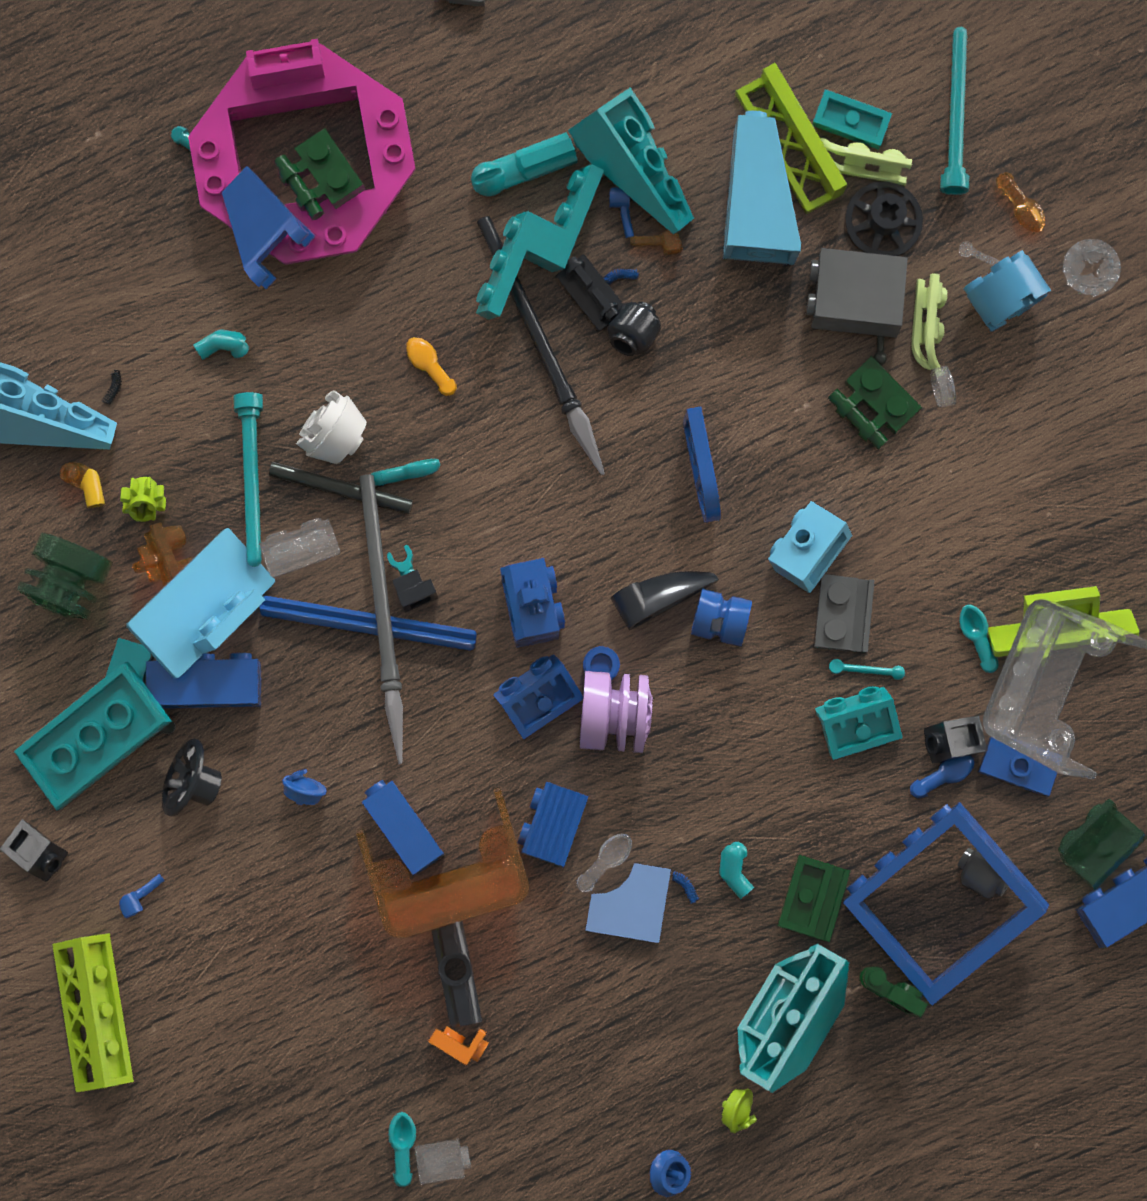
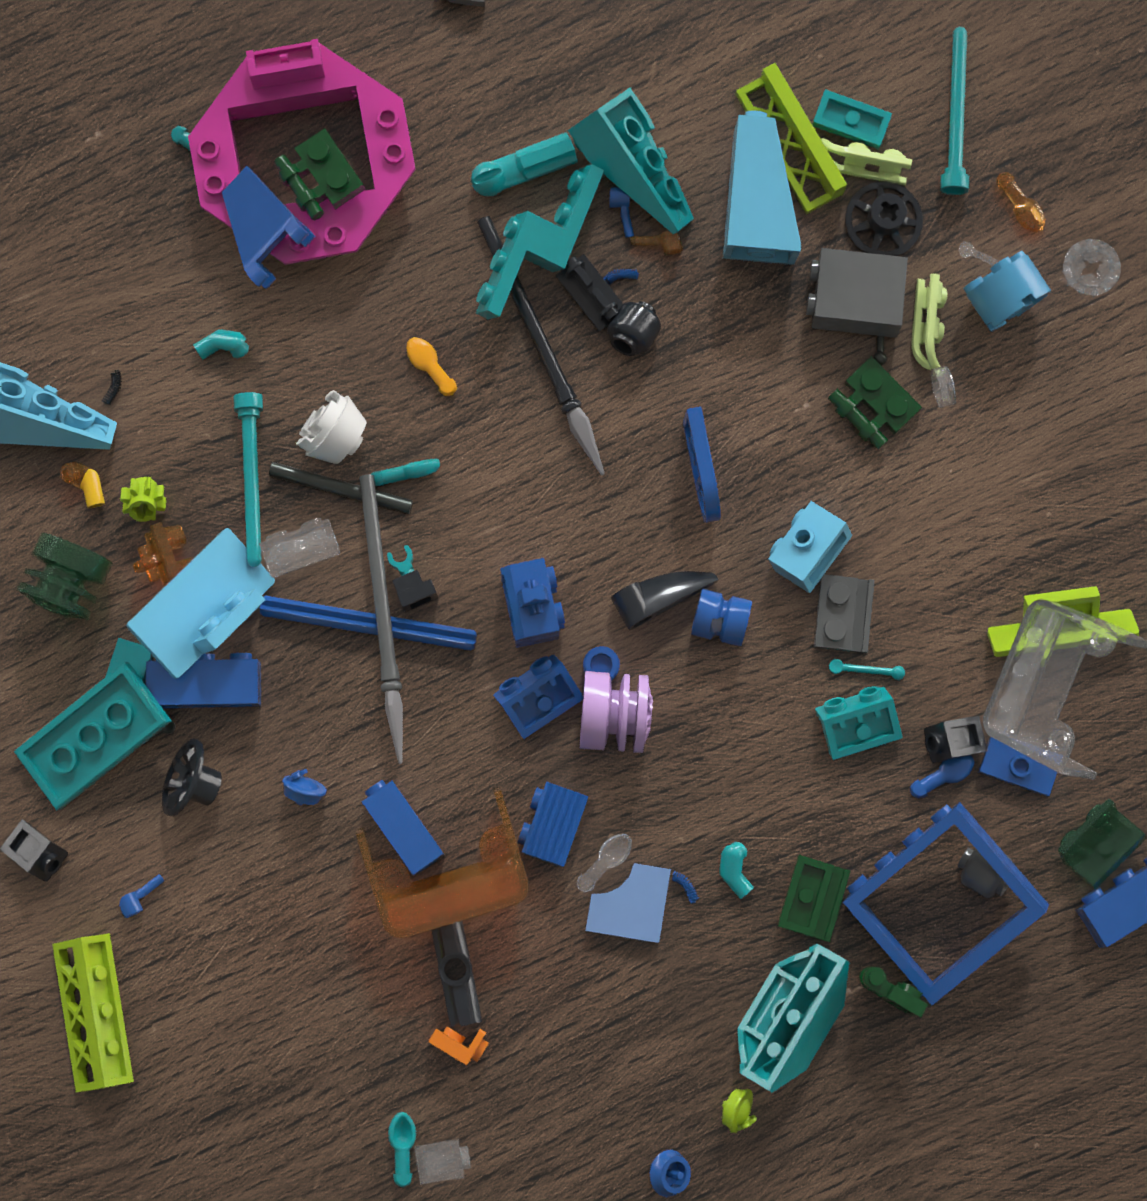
teal piece [959,605,999,673] -> none

